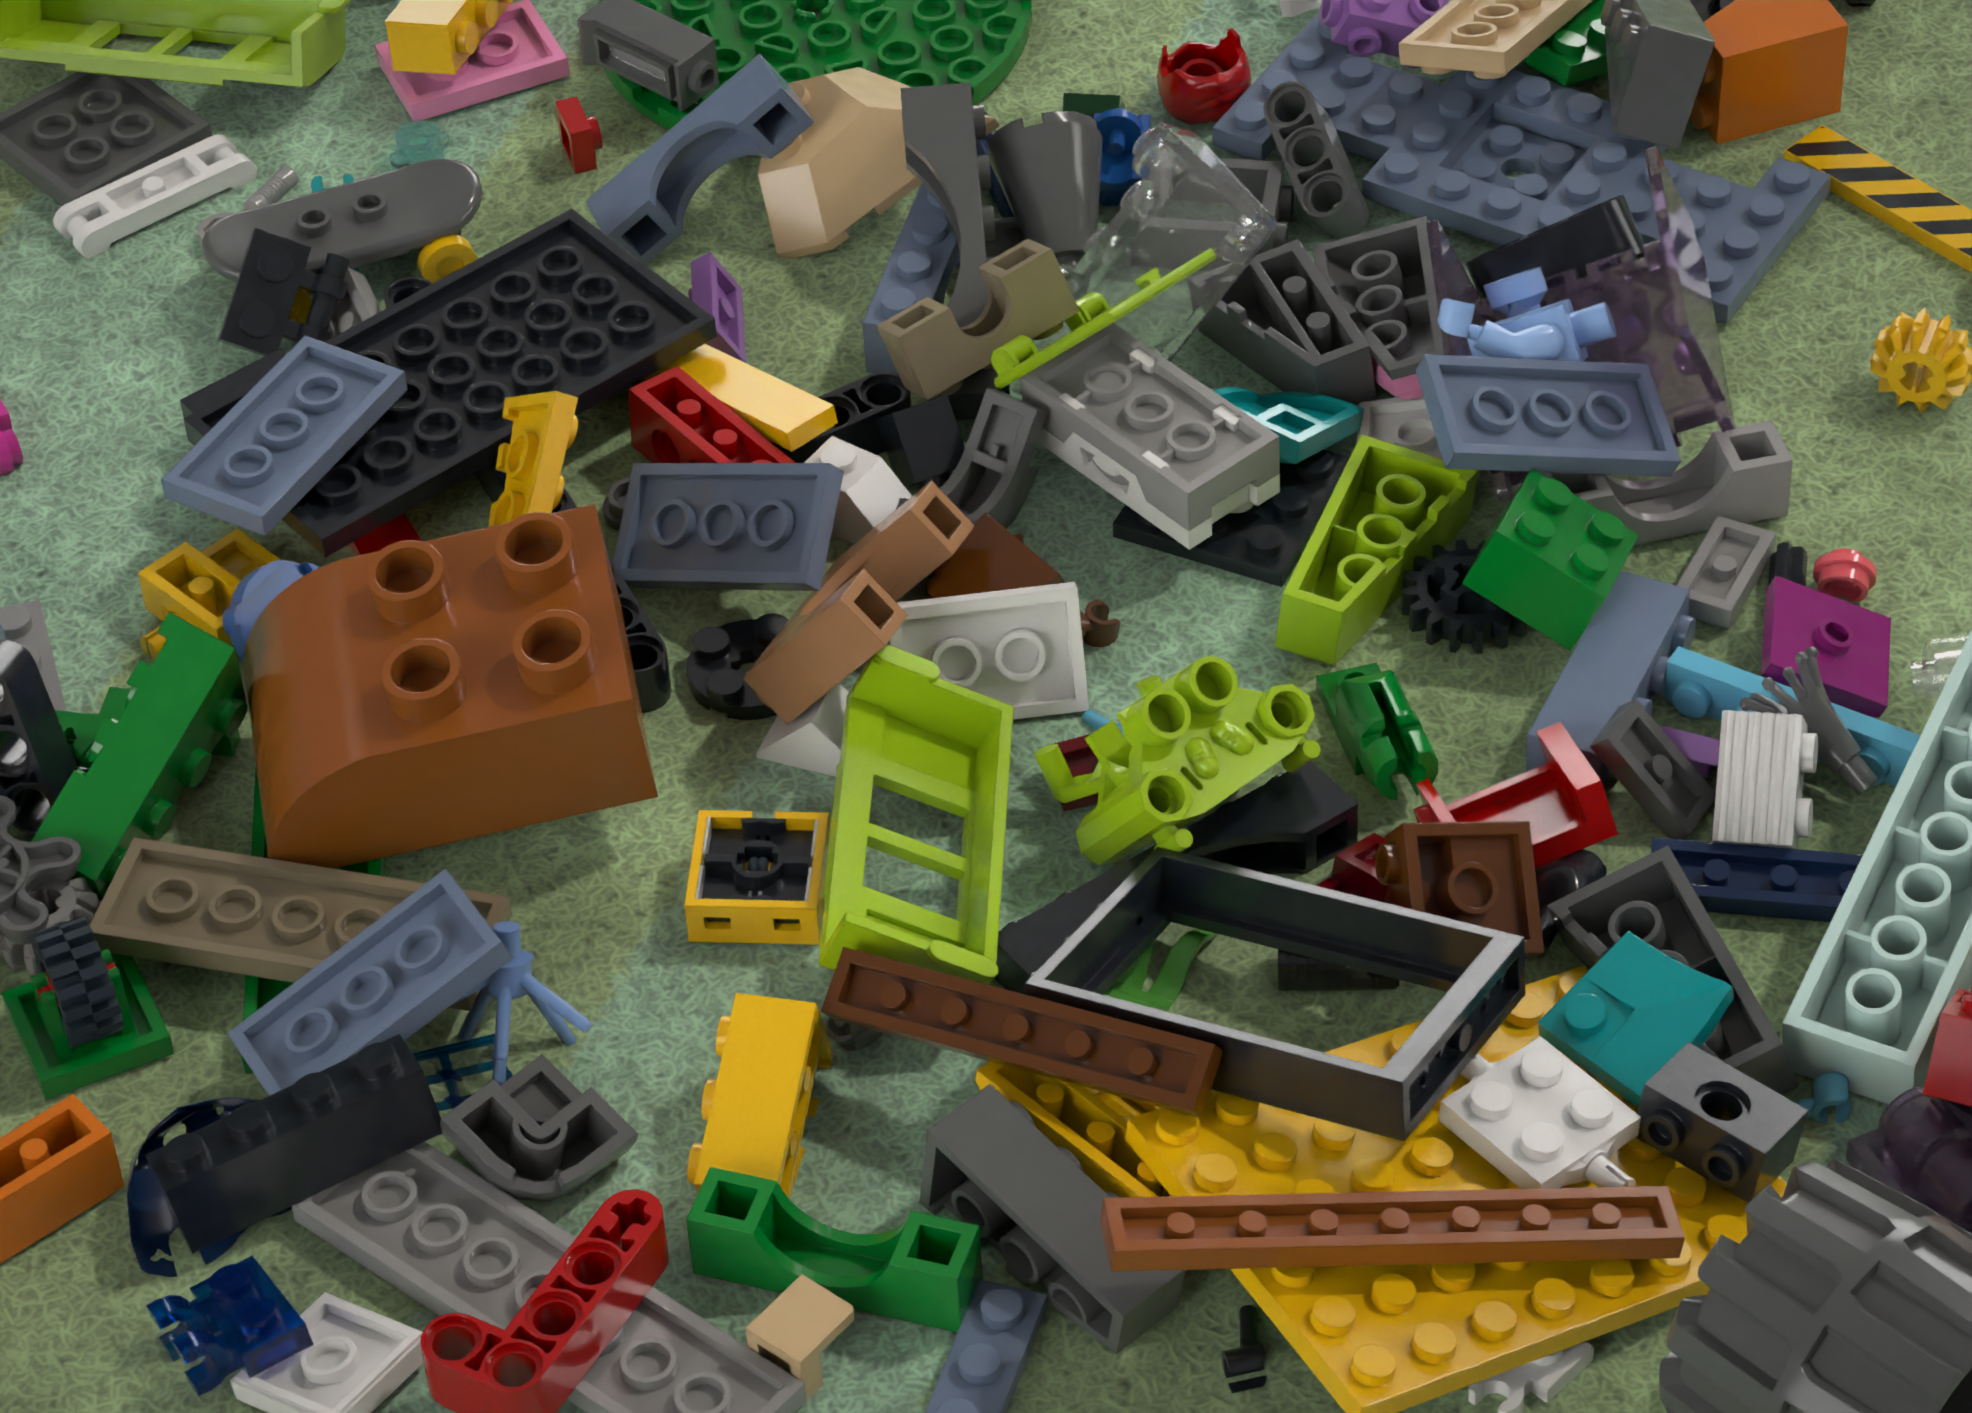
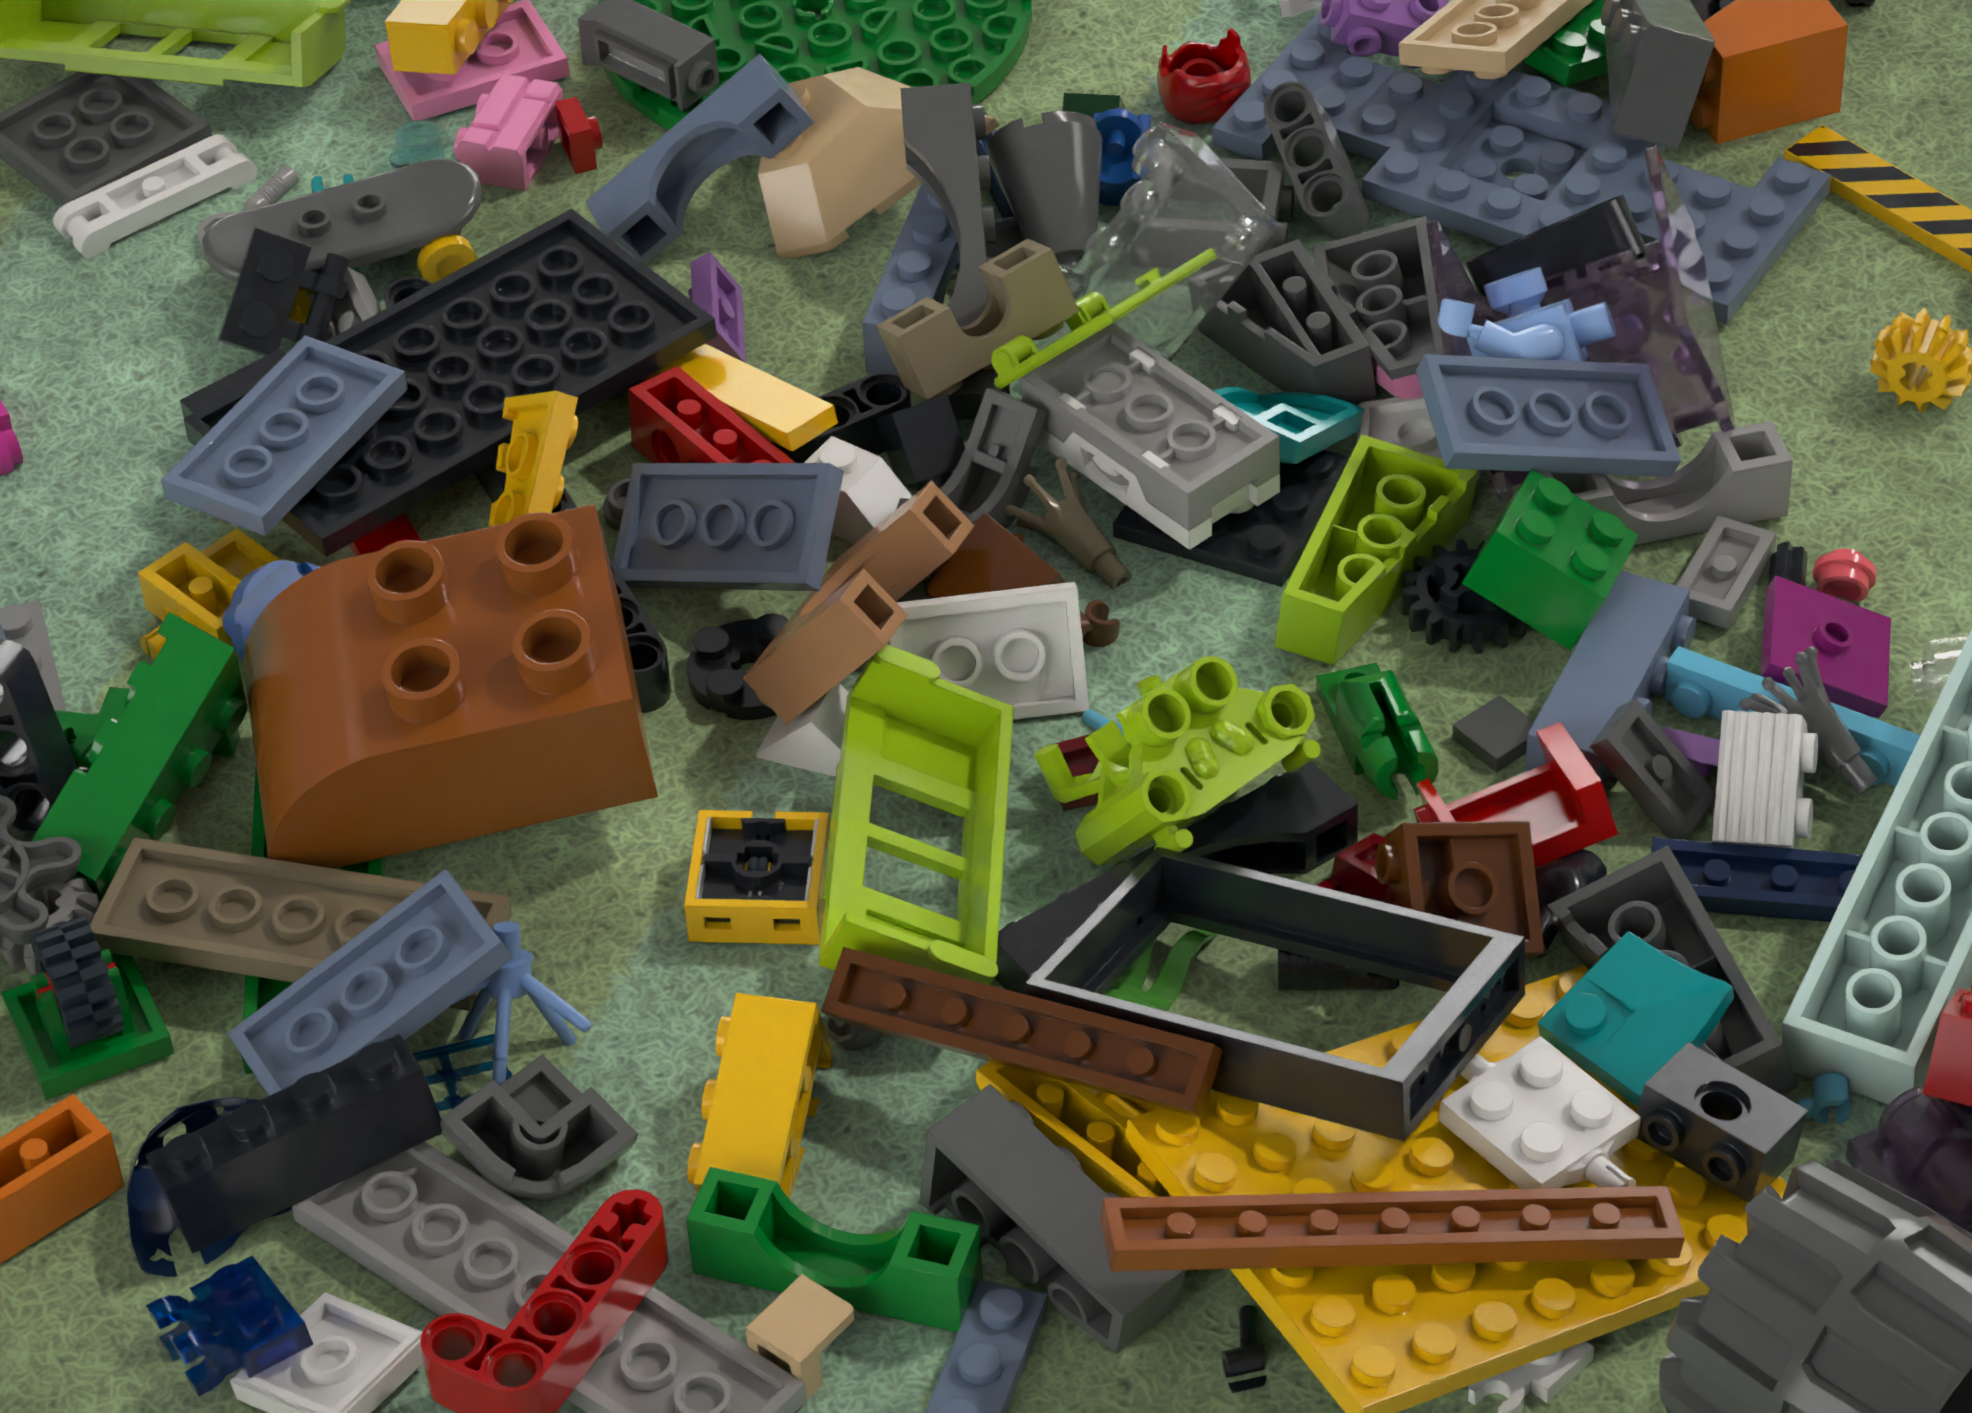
none -> bright pink brick [454,74,564,191]
none -> dark tan piece [1003,457,1132,590]
none -> dark grey tile [1452,695,1534,773]

